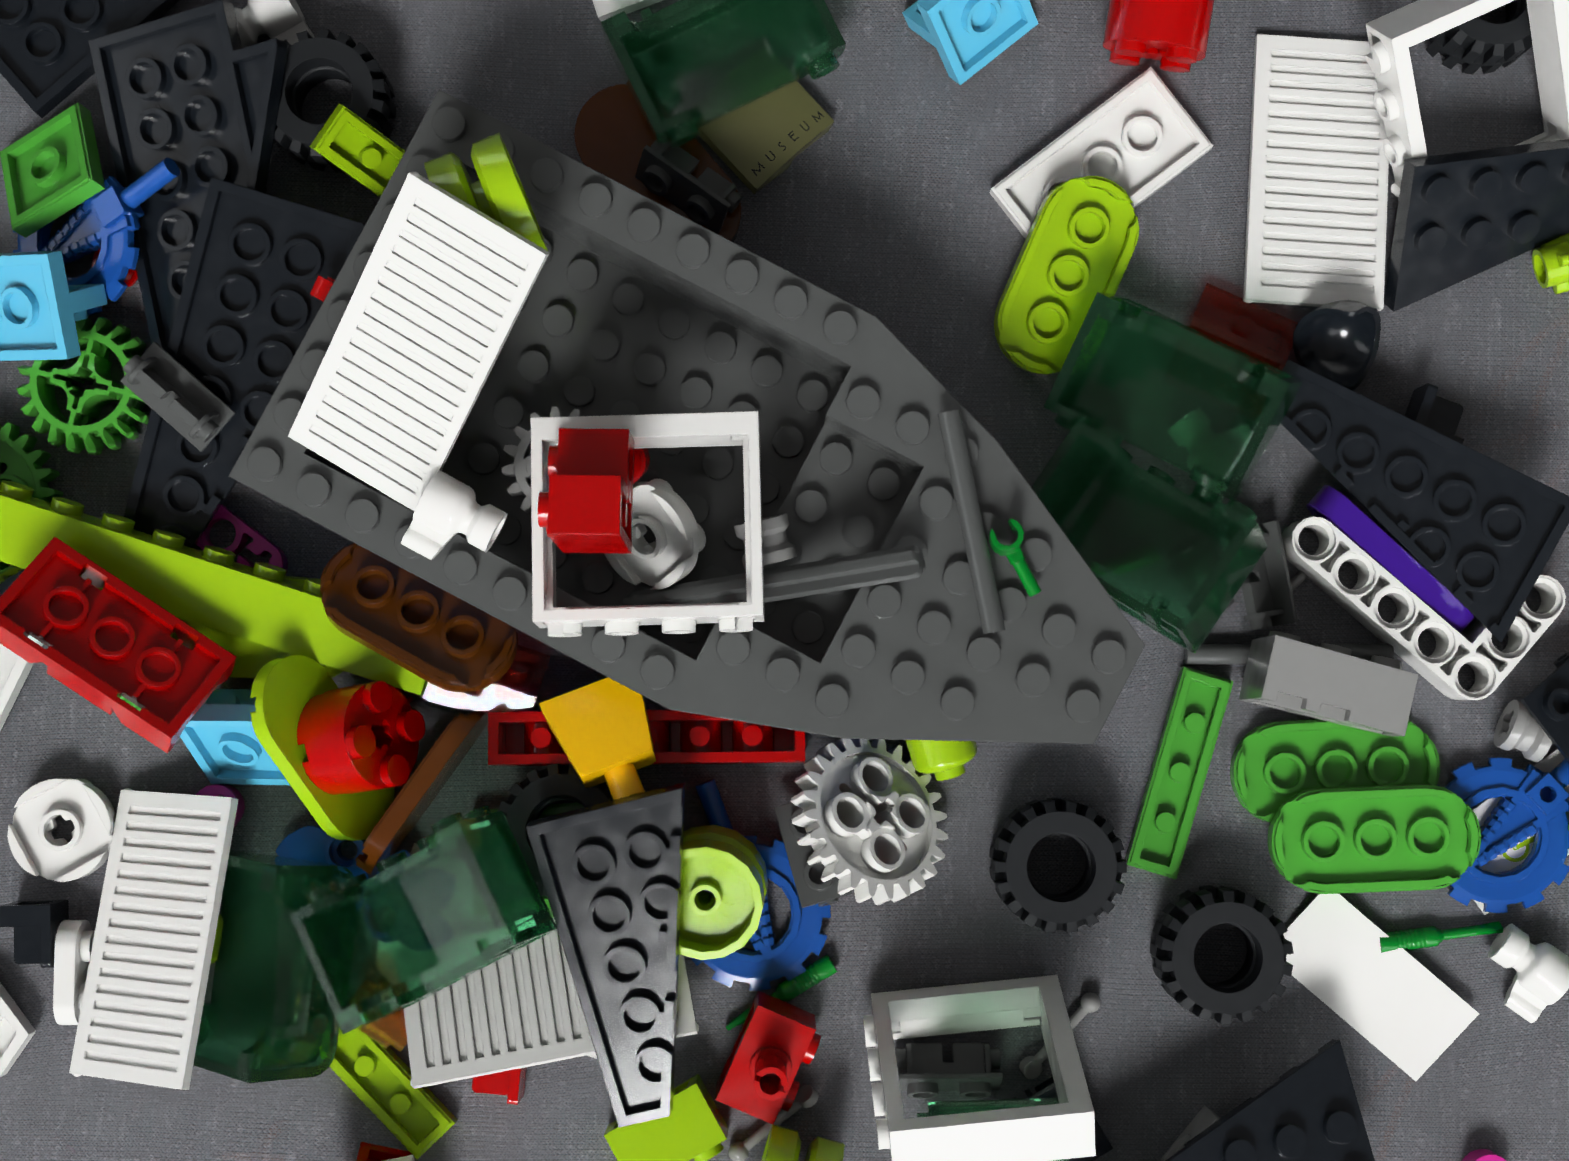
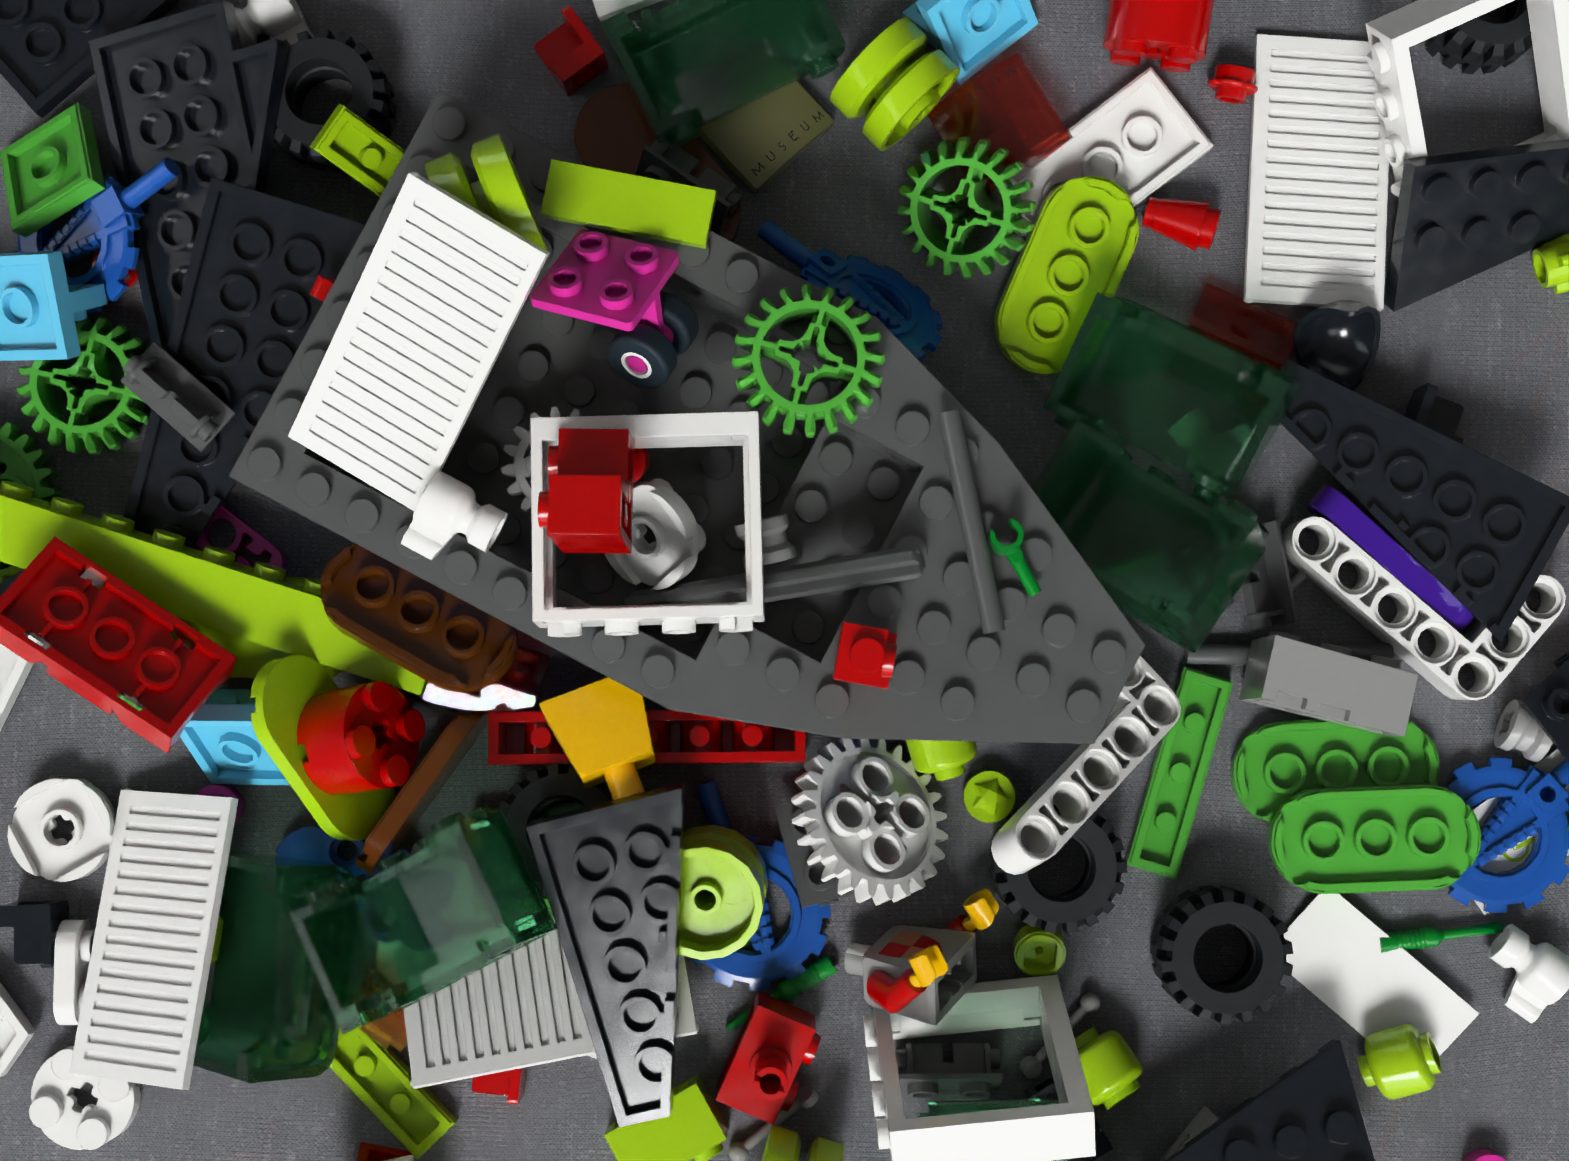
none -> white plate [29,1046,141,1150]
none -> dark pink plate [530,229,699,389]
none -> red panel [534,5,609,97]
none -> lime tile [540,159,717,249]
none -> bright green gear [732,284,885,438]
none -> blue bar [758,220,943,361]
none -> lime wheel [829,16,961,152]
none -> red brick [832,622,897,689]
none -> torso [844,888,999,1025]
none -> bright green gear [896,136,1037,279]
none -> clear red slope [928,53,1072,196]
none -> lime tile [962,770,1015,823]
none -> white beam [991,656,1181,875]
none -> lime tile [1013,925,1066,977]
none -> lime head [1075,1027,1143,1110]
none -> red cone [1142,196,1222,251]
none -> red plate [1207,64,1258,104]
none -> lime head [1358,1023,1442,1100]

